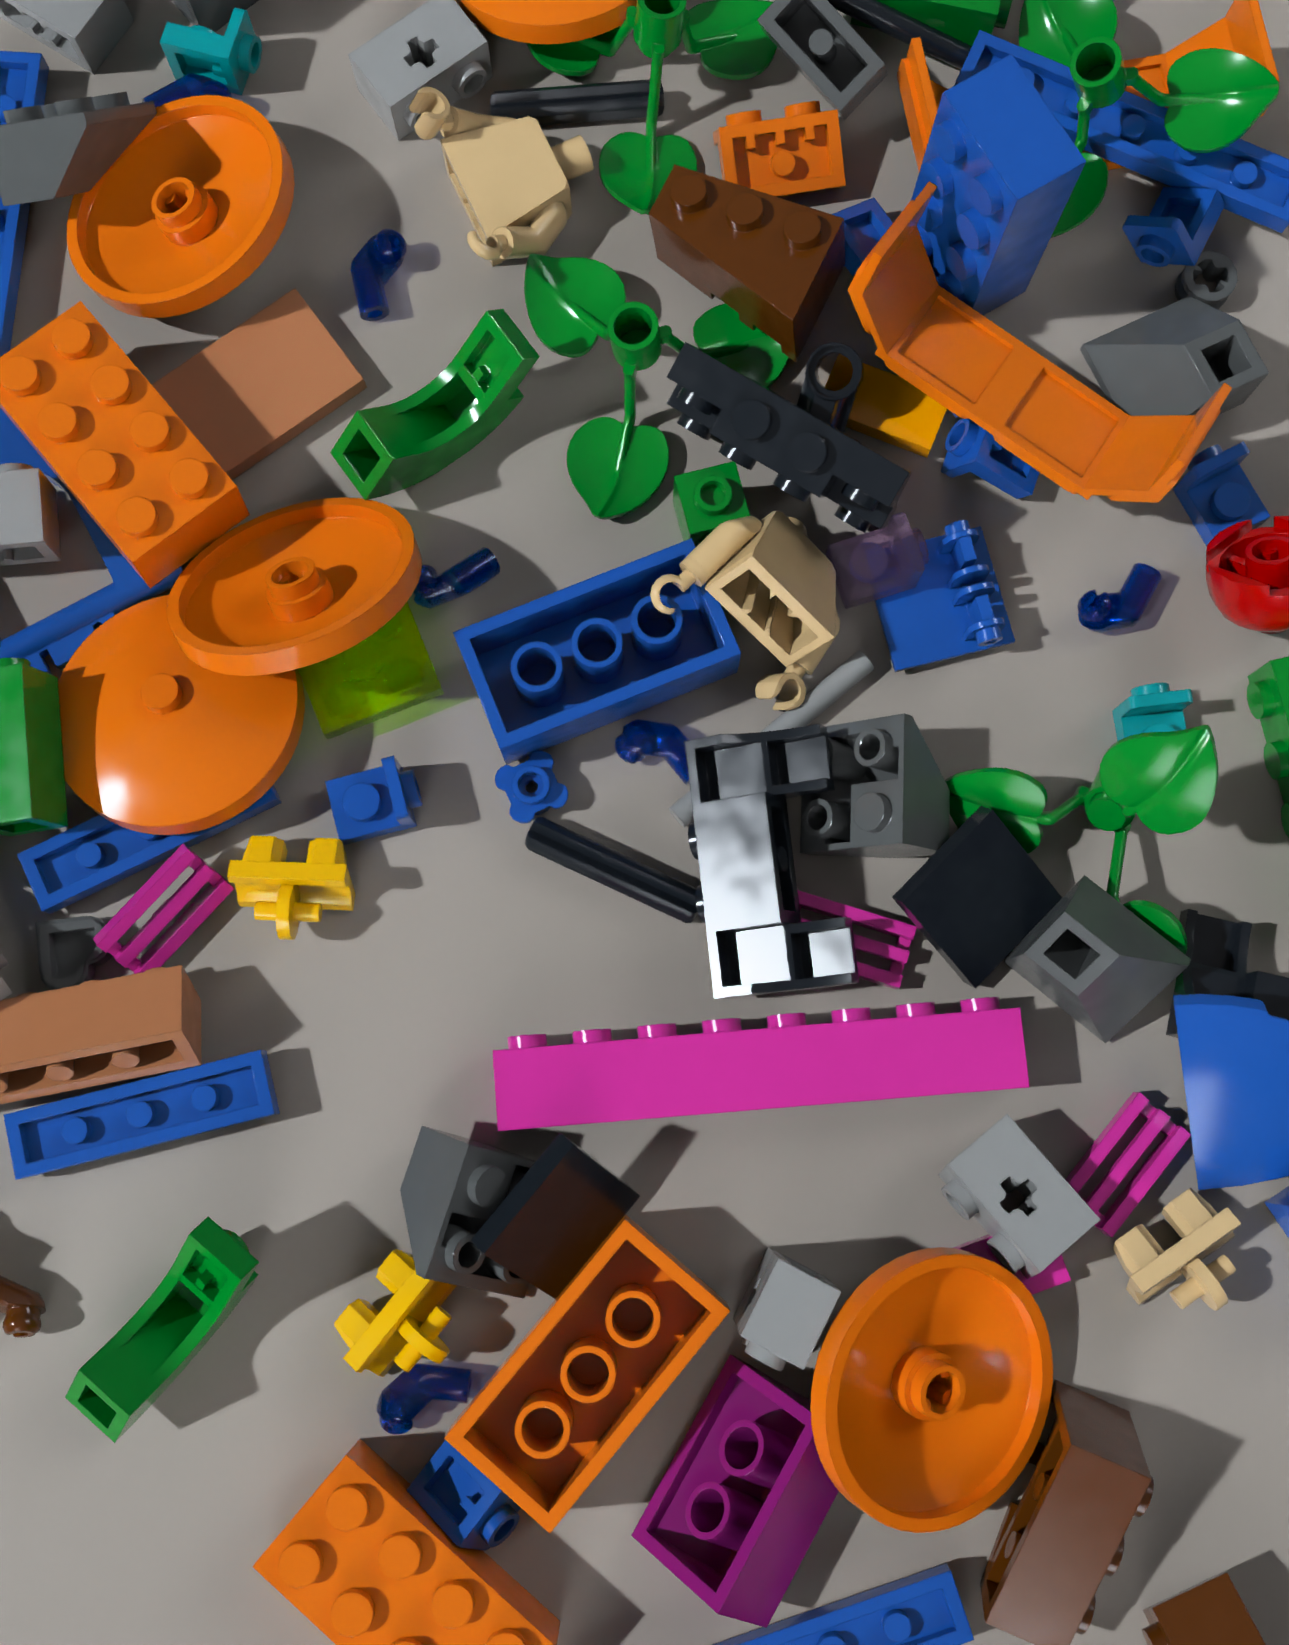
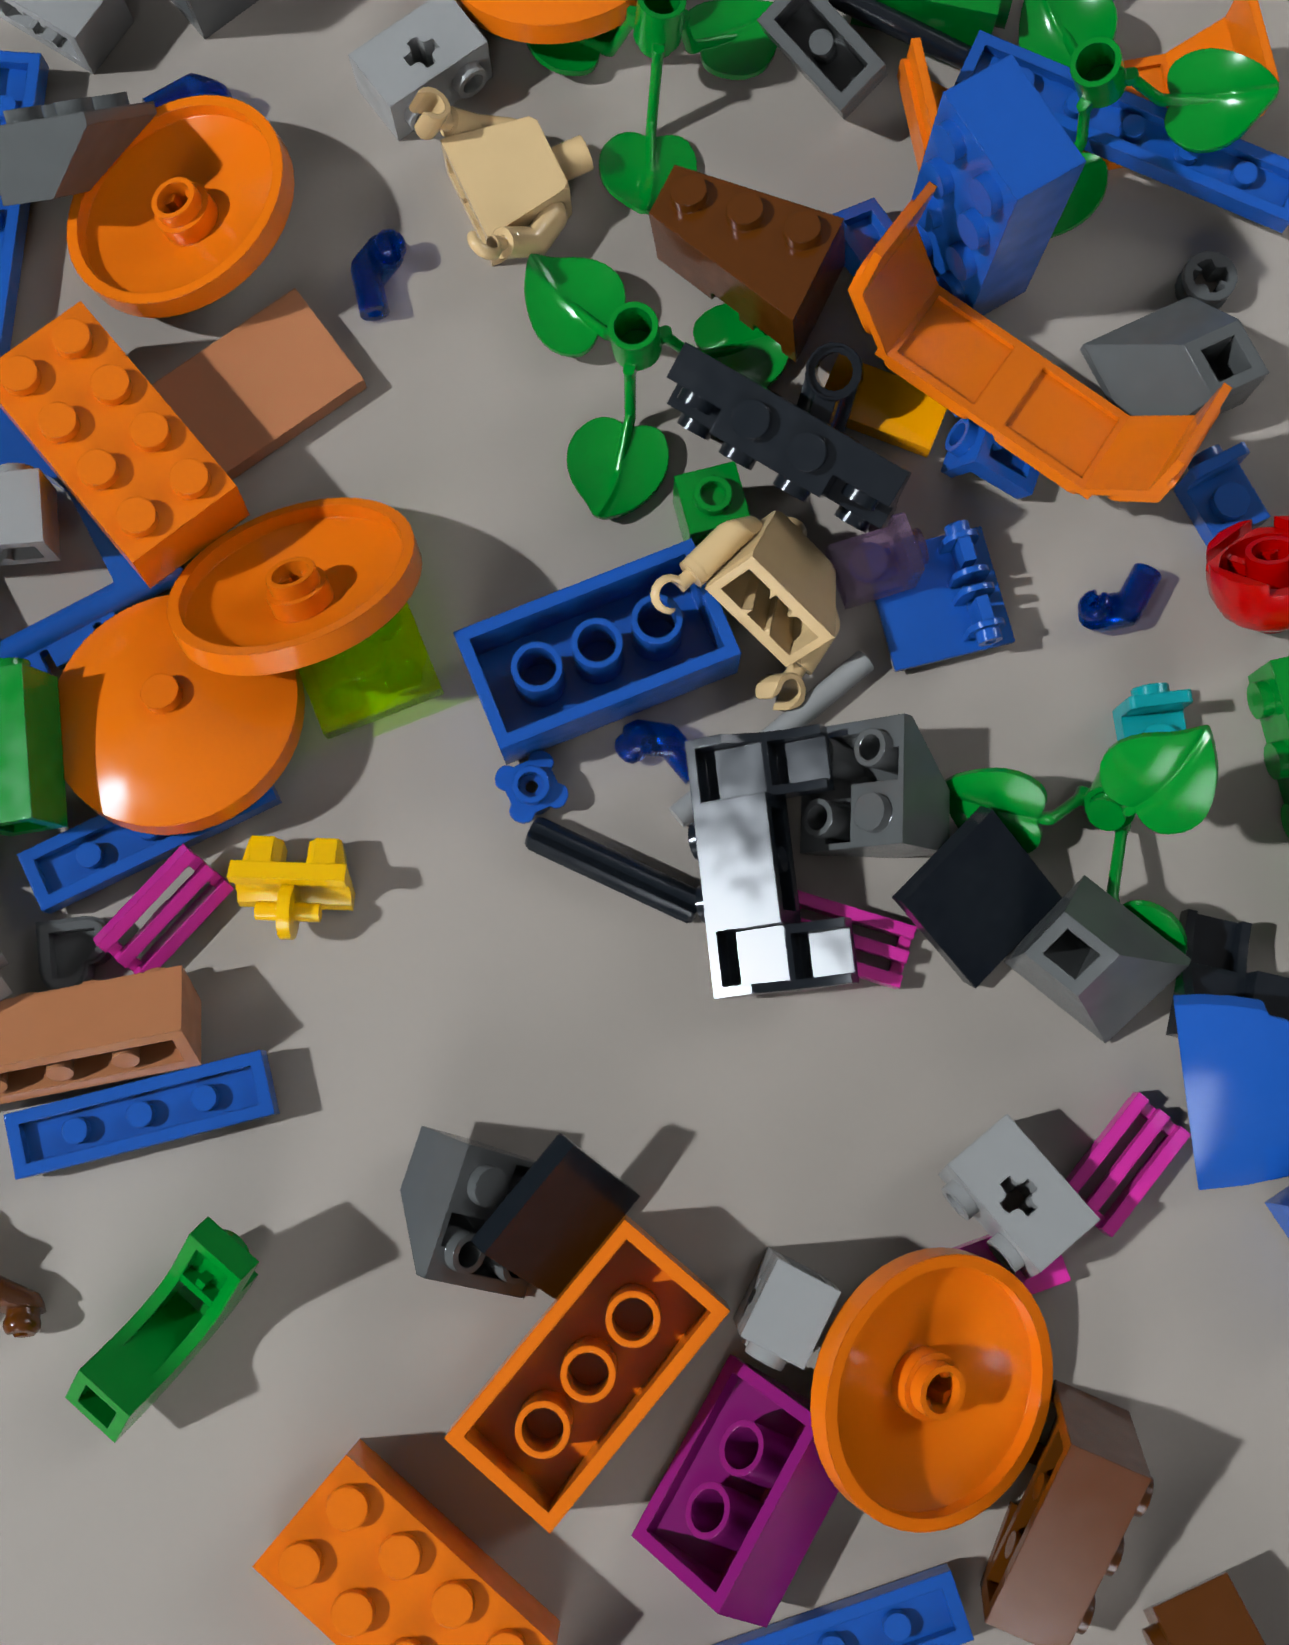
teal bracket [160,7,262,96] -> none
blue bracket [325,755,423,845] -> none
green arch [330,309,540,500] -> none
yellow hips [334,1249,457,1377] -> none
clear blue arm [376,1363,472,1435] -> none
blue bracket [407,1440,521,1550] -> none
clear blue arm [413,547,500,609] -> none
black axle [490,79,664,125] -> none
dark pink brick [492,997,1030,1131] -> none
orange bracket [713,101,846,197] -> none
tan hips [1113,1188,1241,1311] -> none
blue bracket [1122,187,1225,267] -> none

